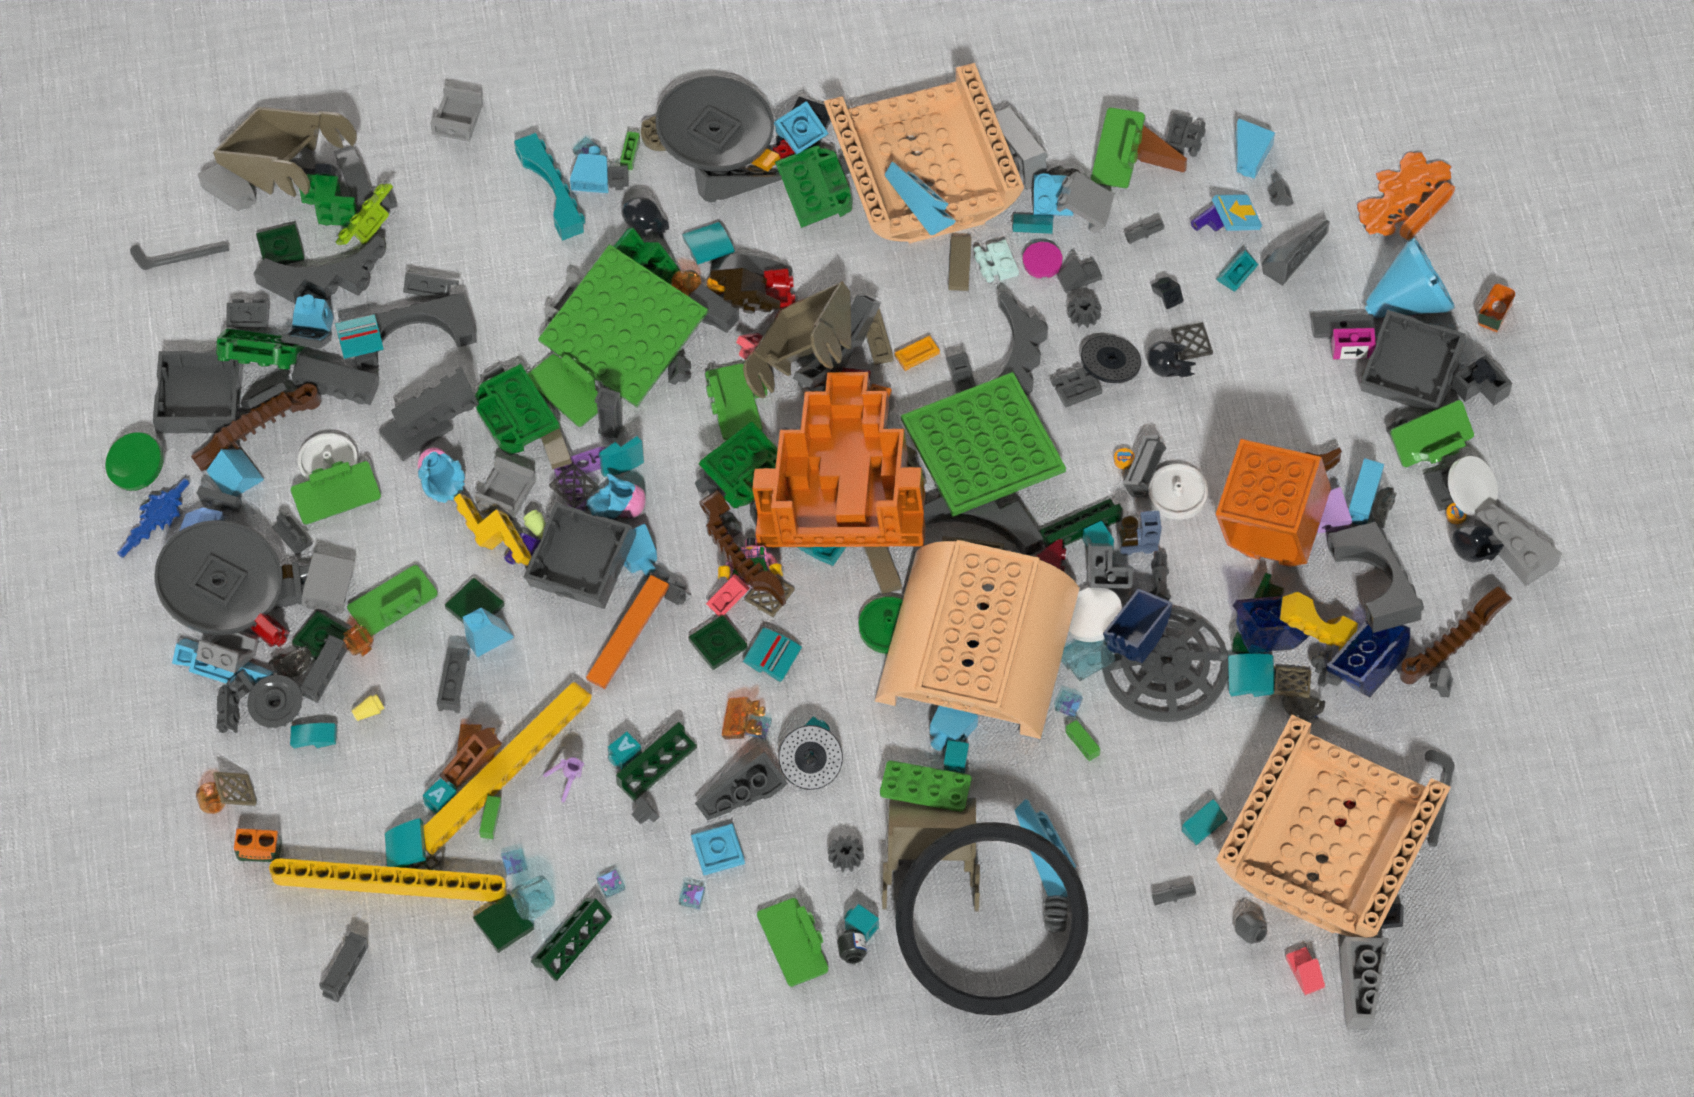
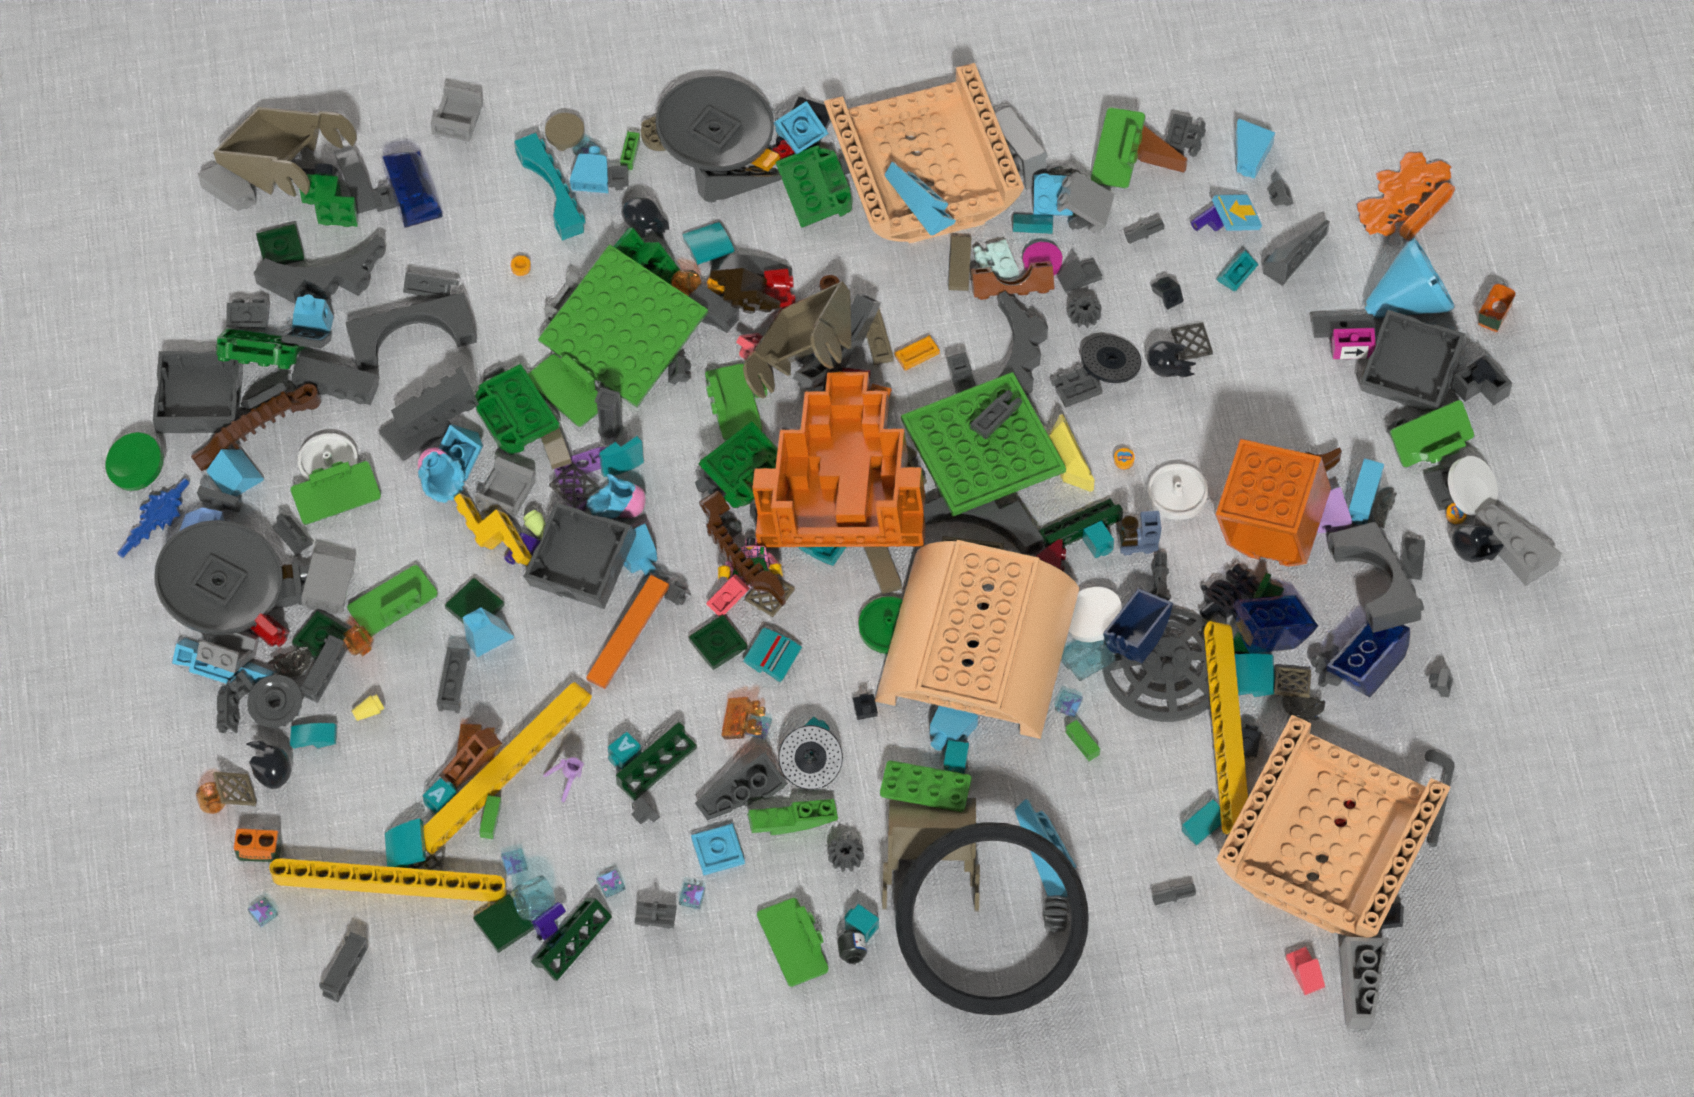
dark grey piece [130,243,229,270] -> none
lime bracket [335,183,393,245] -> none
teal slope [335,314,384,359] -> none
dark grey brick [1087,543,1133,588] -> none
dark grey container [1123,435,1166,497] -> none
dark grey head [1235,911,1268,944] -> none
yellow arch [1280,592,1358,651] -> none
reddish brown piece [1399,586,1512,684] -> none
none -> black helmet [246,741,292,789]
none -> tile [247,897,278,928]
none -> clear blue windscreen [381,151,443,228]
none -> medium azure slope [439,424,483,481]
none -> light orange tile [510,255,531,276]
none -> dark purple piece [532,902,566,941]
none -> dark tan tile [545,113,585,151]
none -> dark grey hips [635,901,677,929]
none -> bright green slope [747,799,838,835]
none -> dark orange tile [820,275,840,291]
none -> black tile [853,693,878,720]
none -> dark grey hinge [970,390,1022,439]
none -> dark orange arch [971,261,1054,300]
none -> light yellow wedge [1049,414,1095,492]
none -> dark grey arm [1068,216,1089,230]
none -> black torso [1199,563,1260,621]
none -> yellow beam [1204,621,1248,835]
none -> black bracket [1242,724,1262,757]
none -> dark grey tile [1401,538,1425,580]

